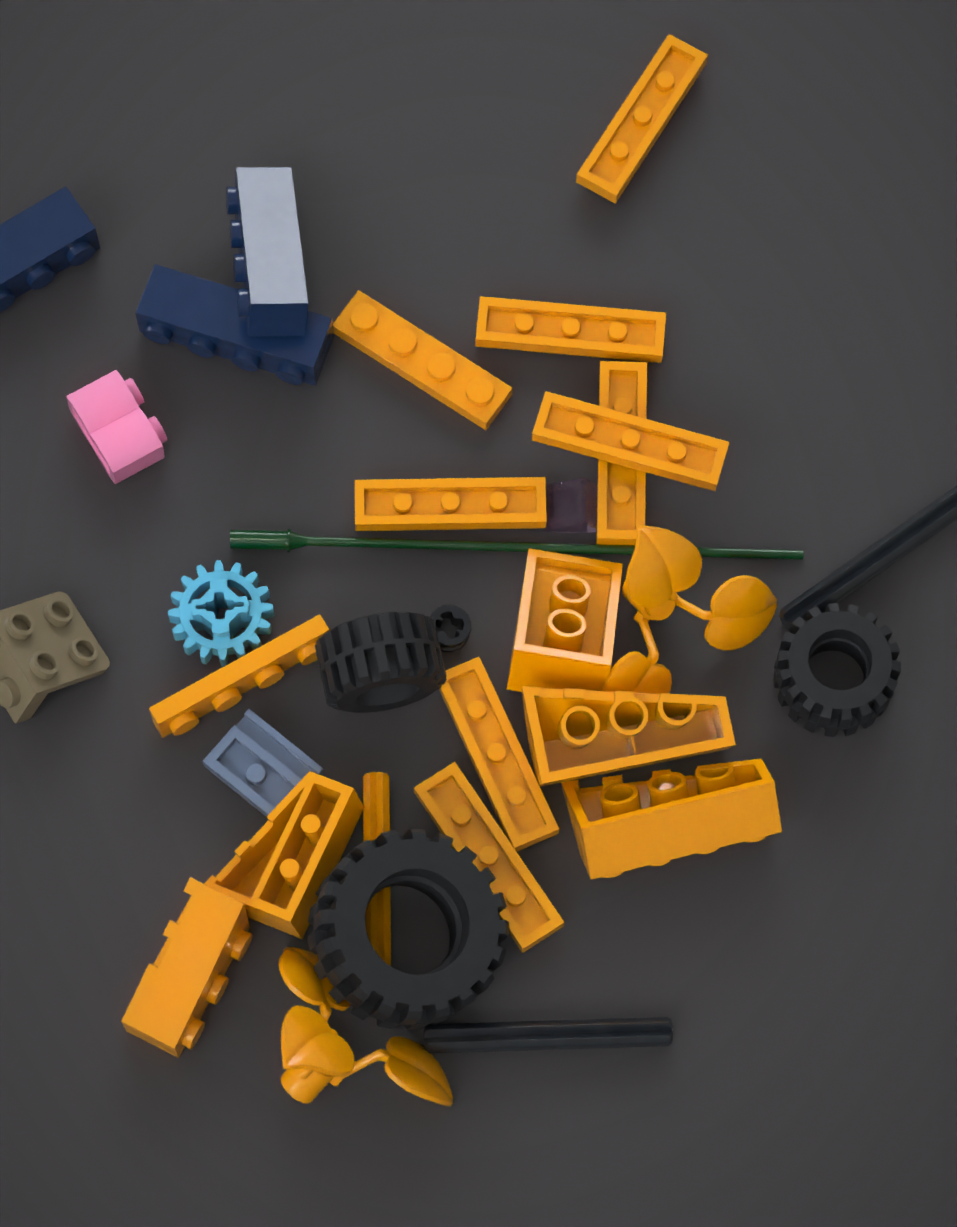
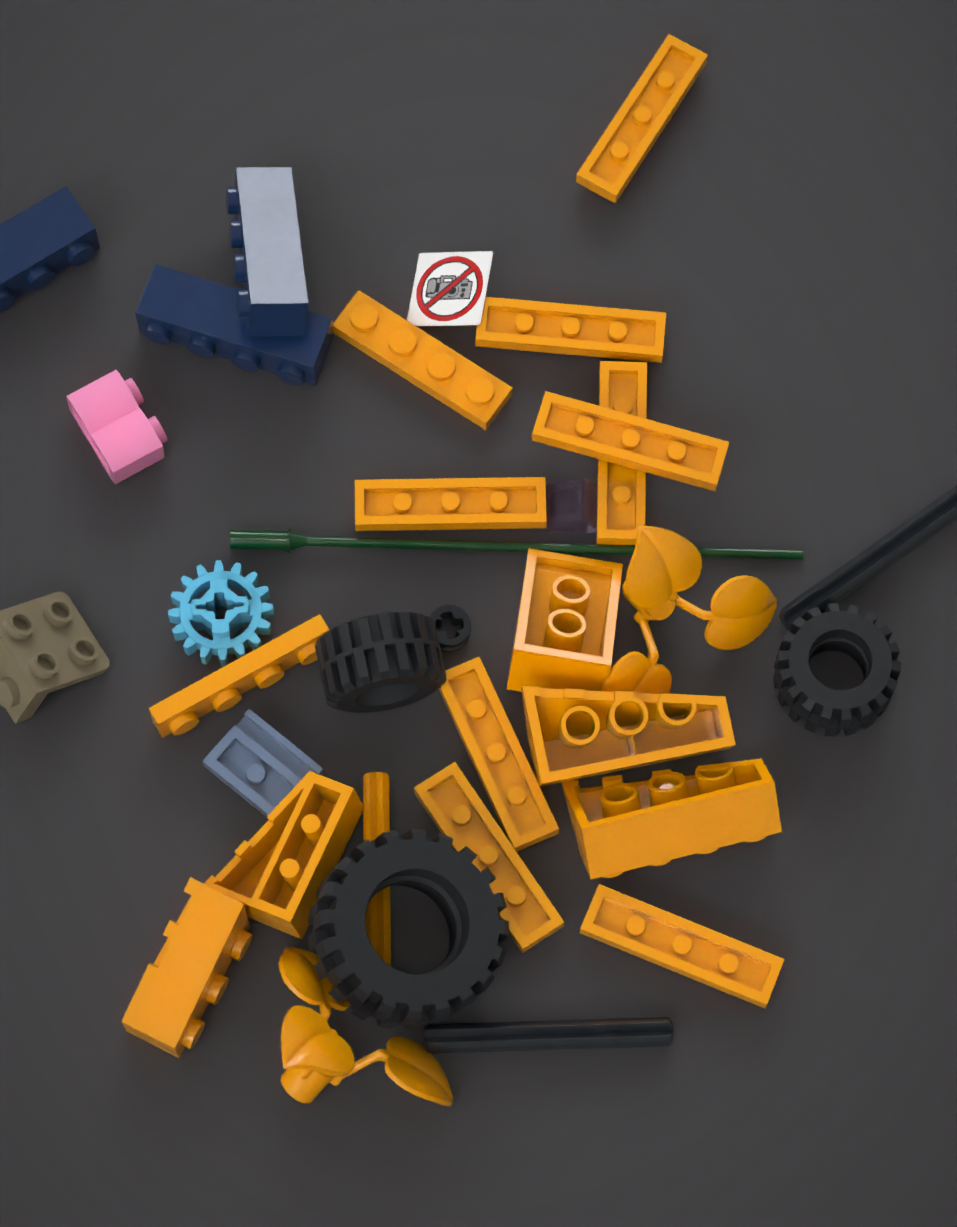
none -> sticker [407,251,493,326]
none -> light orange plate [580,884,785,1009]

